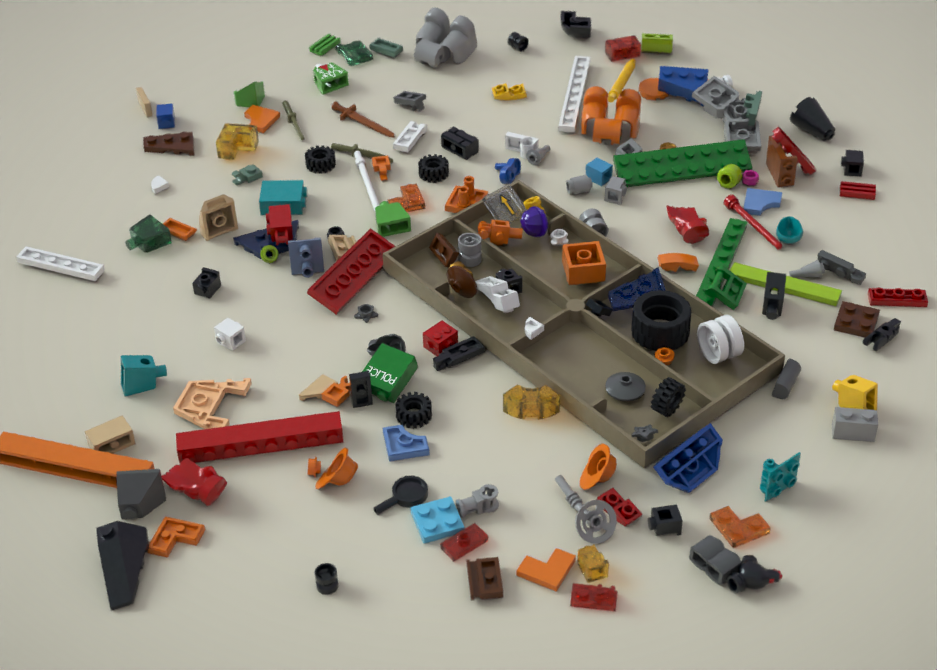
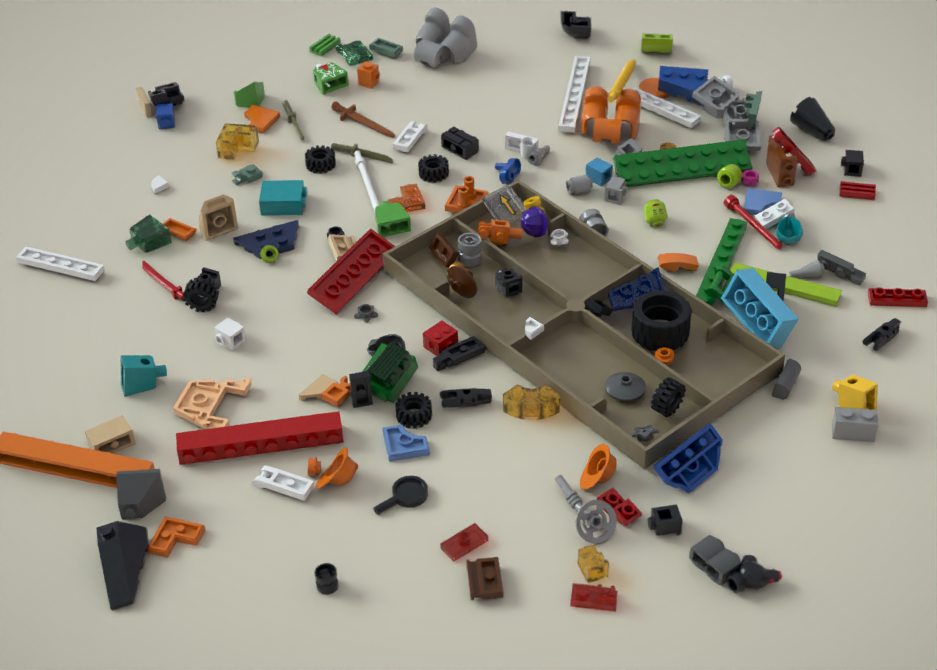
reddish brown wing [143,132,194,156] -> none
red hair [162,458,227,506] -> none
red brick [266,204,293,245] -> none
sand blue piece [288,237,324,278] -> none
orange plate [371,155,391,181] -> none
dark grey plate [393,91,426,112] -> none
medium azure plate [410,496,465,544] -> none
light grey connector [456,484,499,517] -> none
white slope [475,276,520,313] -> none
yellow slope [491,83,527,100] -> none
black wheel [507,32,529,52] -> none
orange tile [516,548,576,592] -> none
orange brick [562,241,606,285] -> none
clear red brick [605,35,641,62] -> none
red hair [666,206,709,244] -> none
white wheel [697,314,744,364] -> none
clear orange plate [709,506,771,548] -> none
teal hinge [760,452,801,502] -> none
reddish brown plate [834,301,880,338] -> none
none -> red sword [142,261,184,300]
none -> black brick [148,82,185,106]
none -> black tyre [183,277,219,312]
none -> white plate [253,465,315,501]
none -> orange brick [357,61,380,89]
none -> dark green brick [366,342,412,390]
none -> black hinge [439,388,492,408]
none -> white plate [633,87,701,128]
none -> lime head [643,199,668,227]
none -> medium azure brick [721,268,799,348]
none -> white plate [755,199,795,229]

